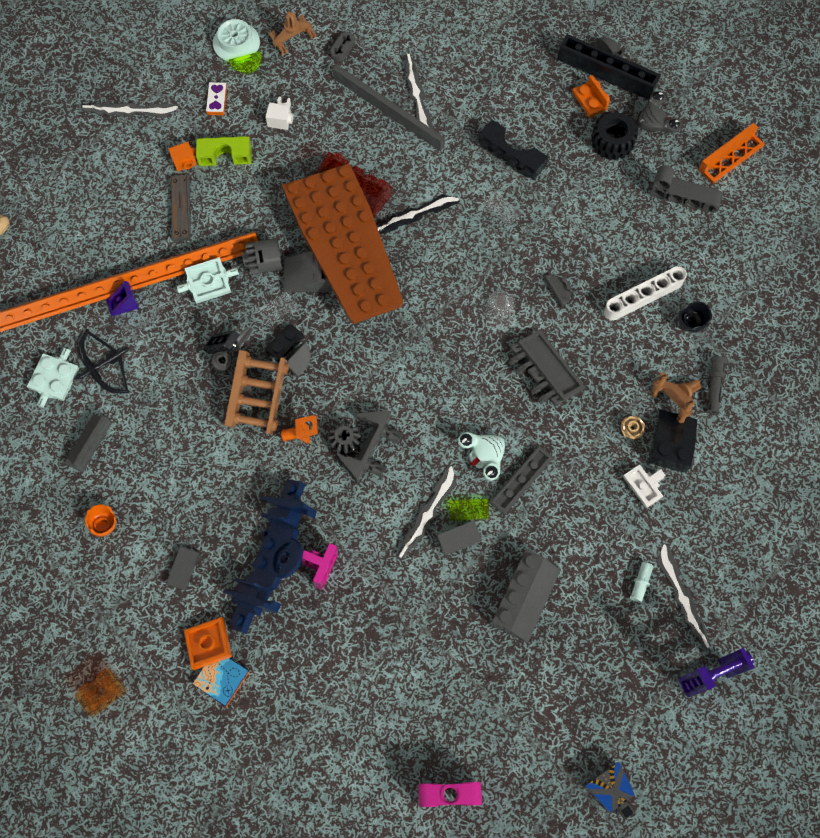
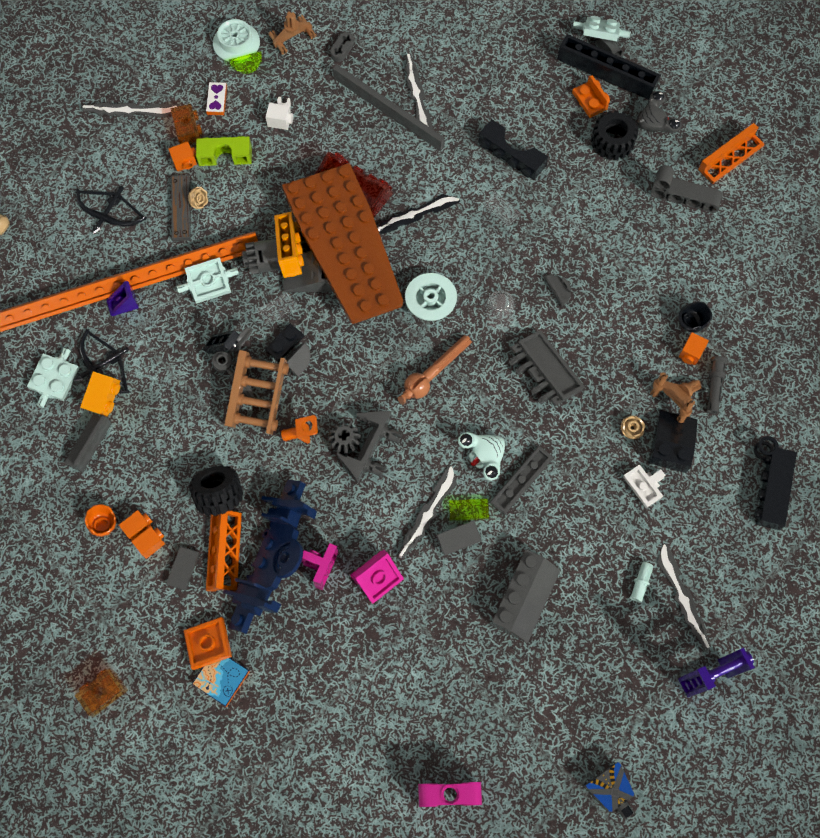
white beam [604,266,687,320] -> none
none -> black piece [76,186,147,234]
none -> light orange brick [80,371,120,416]
none -> orange piece [119,510,165,559]
none -> clear orange brick [170,104,203,145]
none -> tan plate [188,187,208,209]
none -> black tyre [189,465,243,516]
none -> orange fence [206,511,242,592]
none -> light orange brick [274,211,304,278]
none -> dark pink bracket [350,550,404,604]
none -> nougat piece [397,335,472,405]
none -> light aqua piece [405,273,457,321]
none -> light aqua plate [573,16,631,42]
none -> orange brick [679,332,709,365]
none -> black hinge [754,436,797,531]

